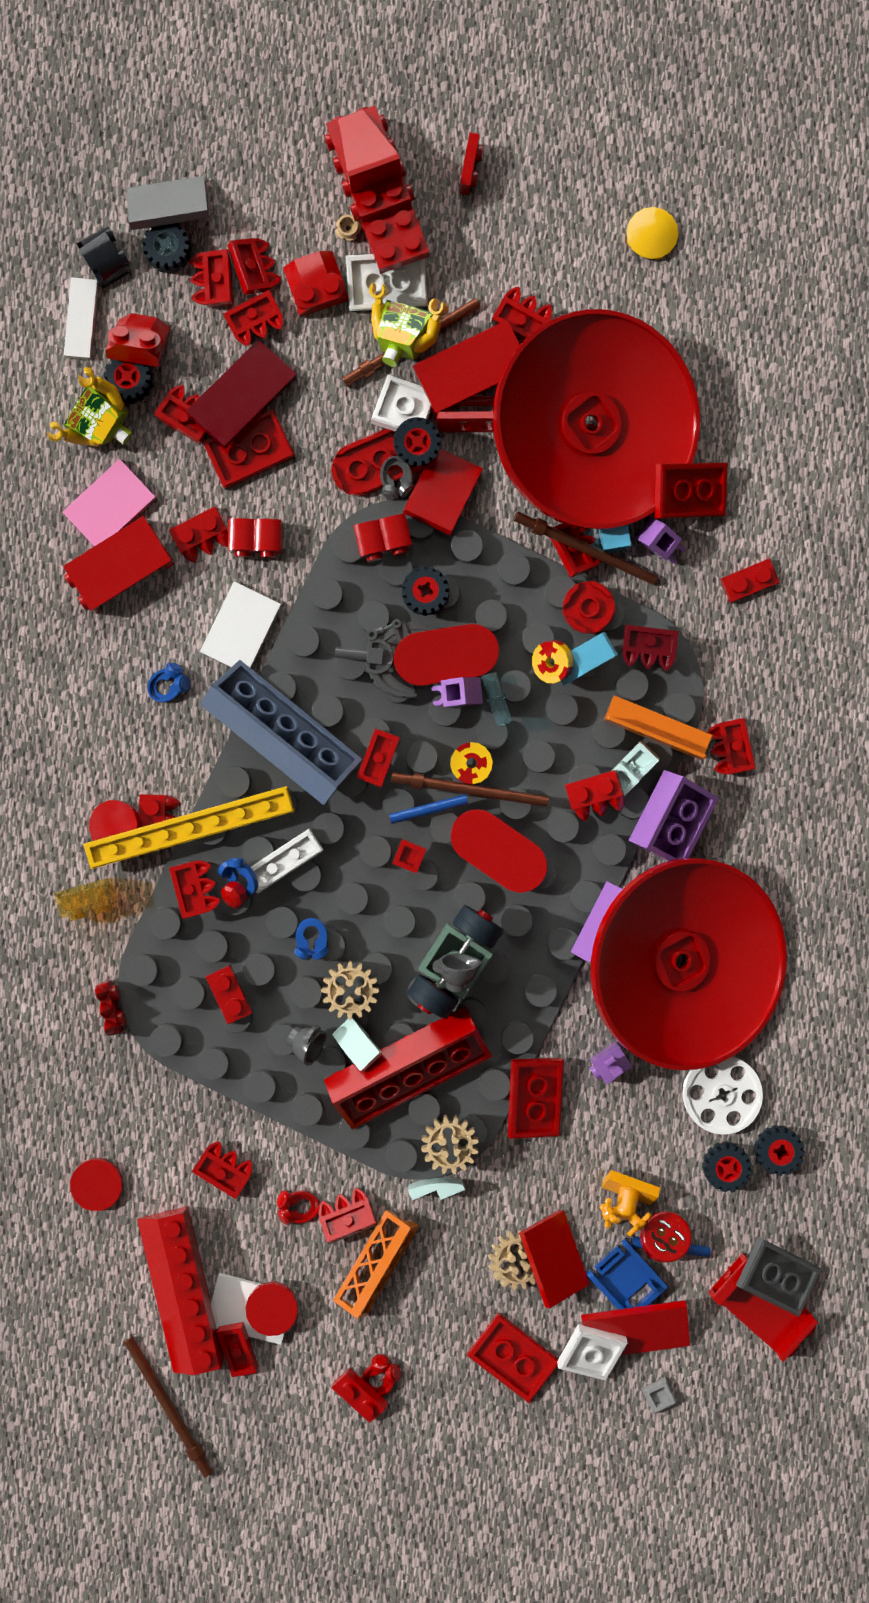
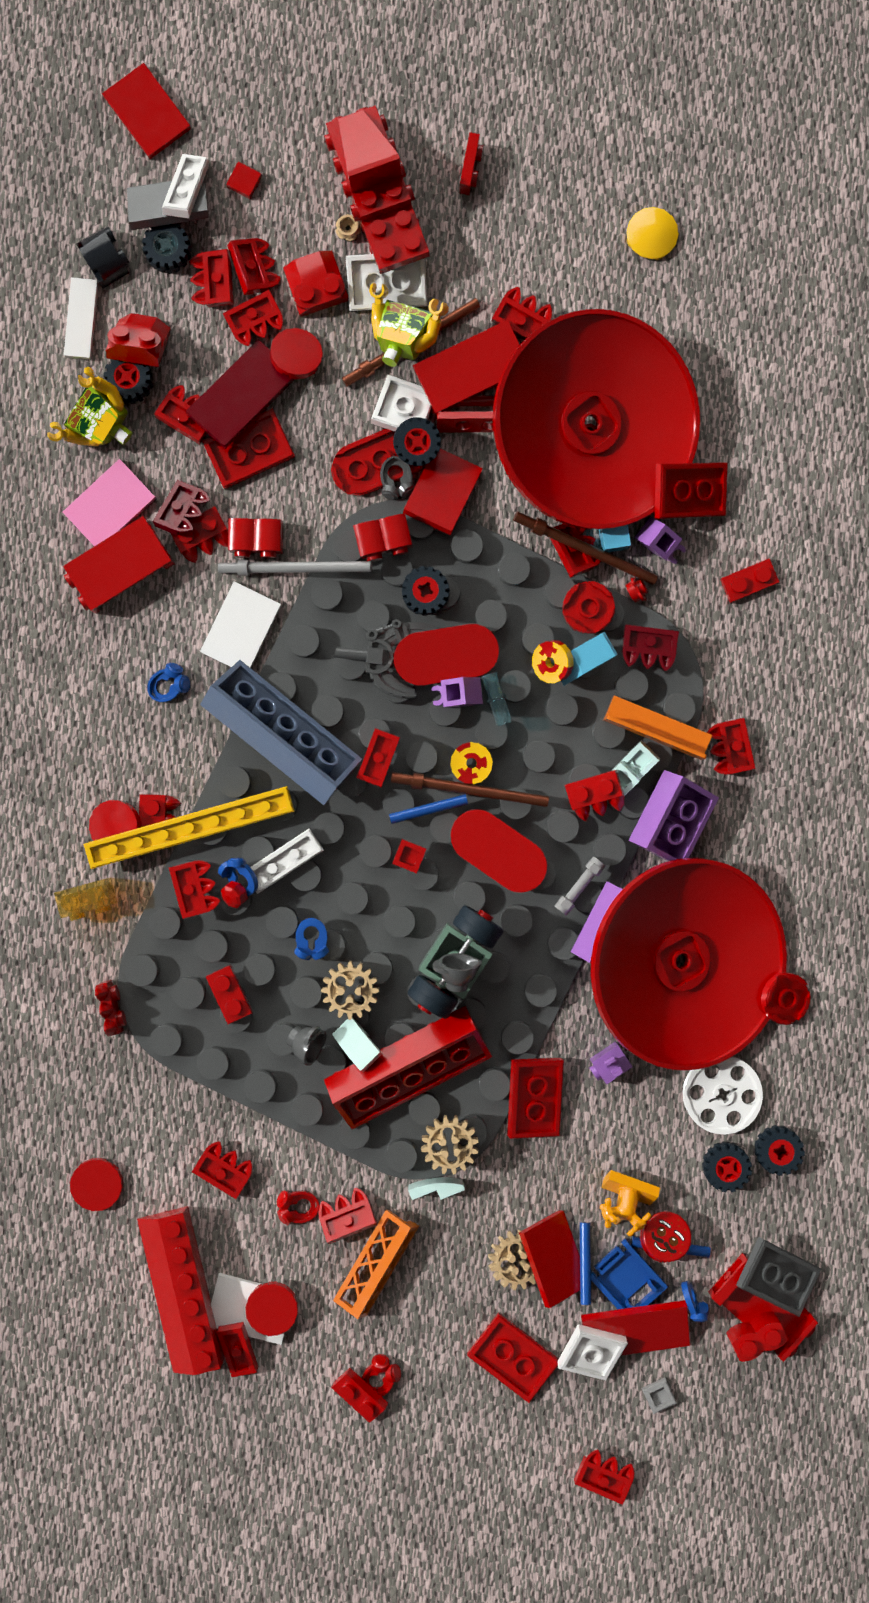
copper bar [123,1336,213,1478] -> none
none -> red tile [102,63,191,159]
none -> plate [153,479,210,536]
none -> white tile [162,154,209,218]
none -> light grey bar [218,560,373,576]
none -> red tile [226,161,262,199]
none -> red tile [270,328,323,379]
none -> light grey bar [555,856,605,916]
none -> red plate [574,1449,634,1505]
none -> blue bar [580,1222,591,1305]
none -> red plate [625,577,648,603]
none -> blue piece [681,1280,709,1322]
none -> red brick [726,1312,788,1362]
none -> red tile [761,972,811,1025]

